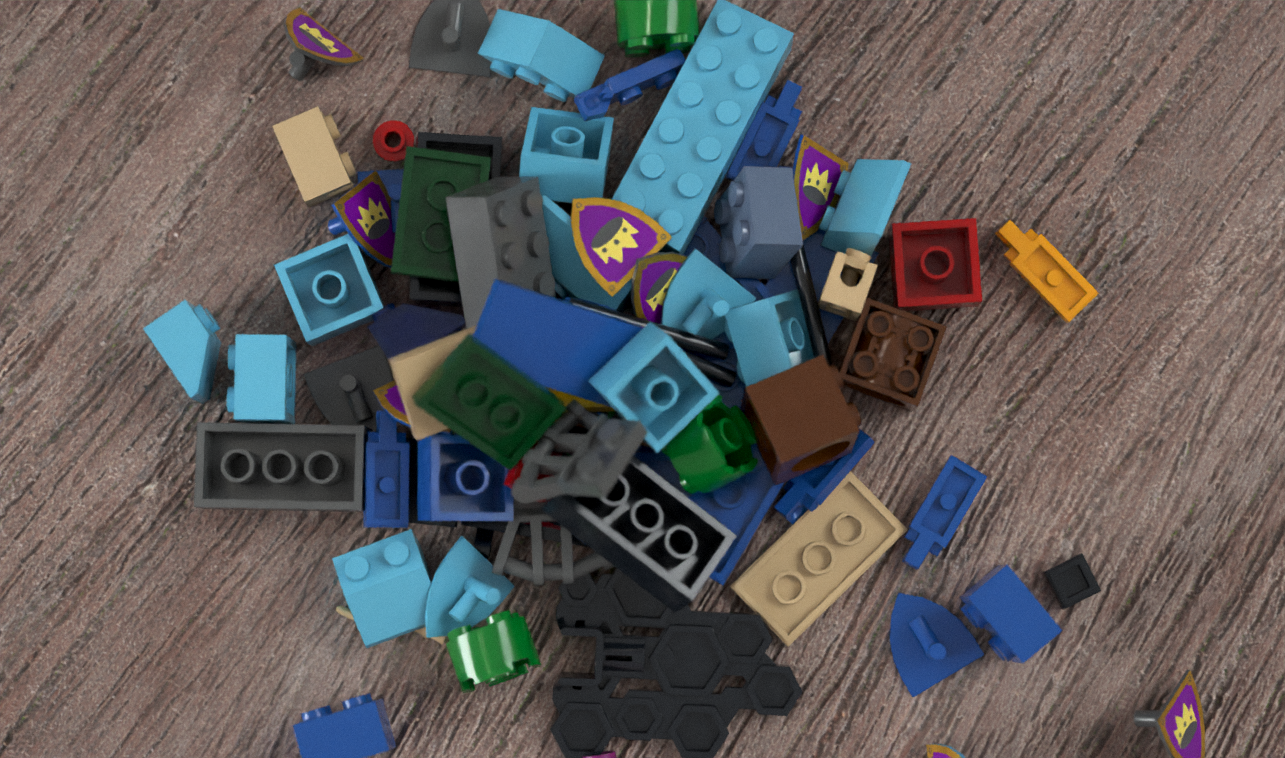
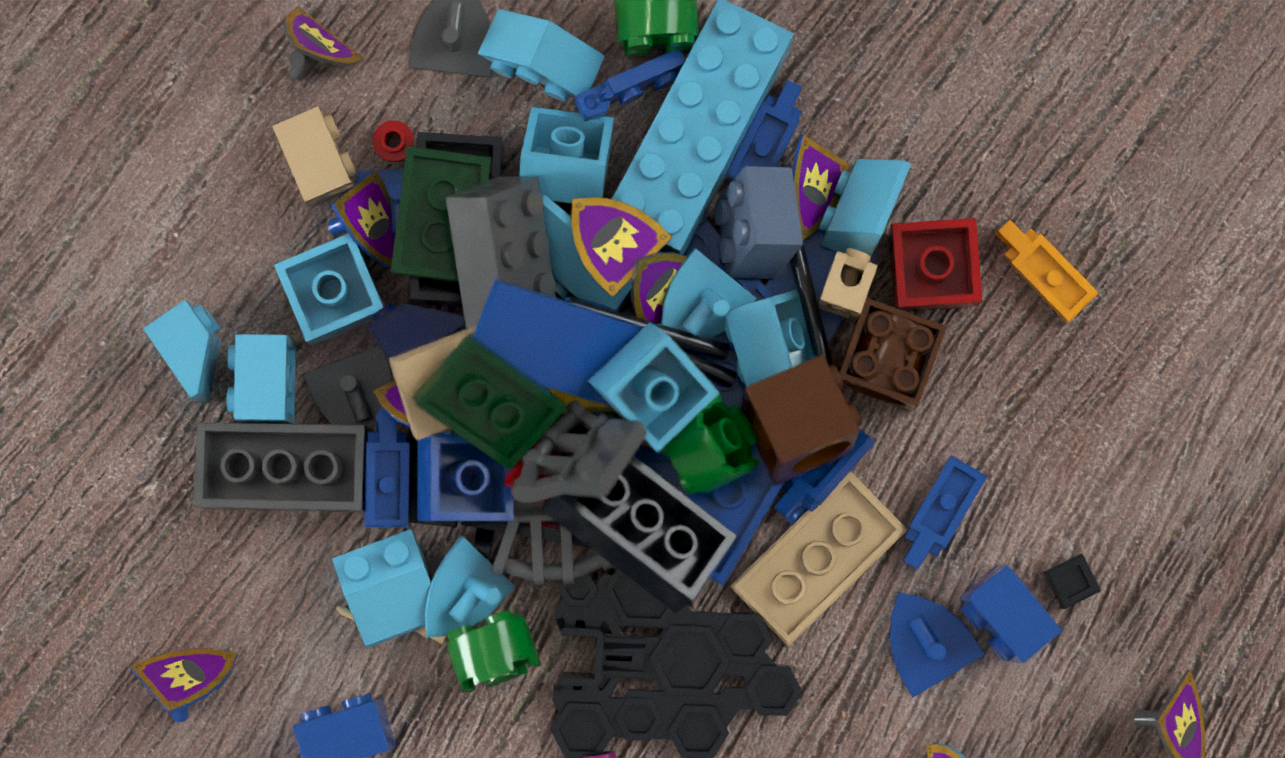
none -> shield [130,649,237,722]

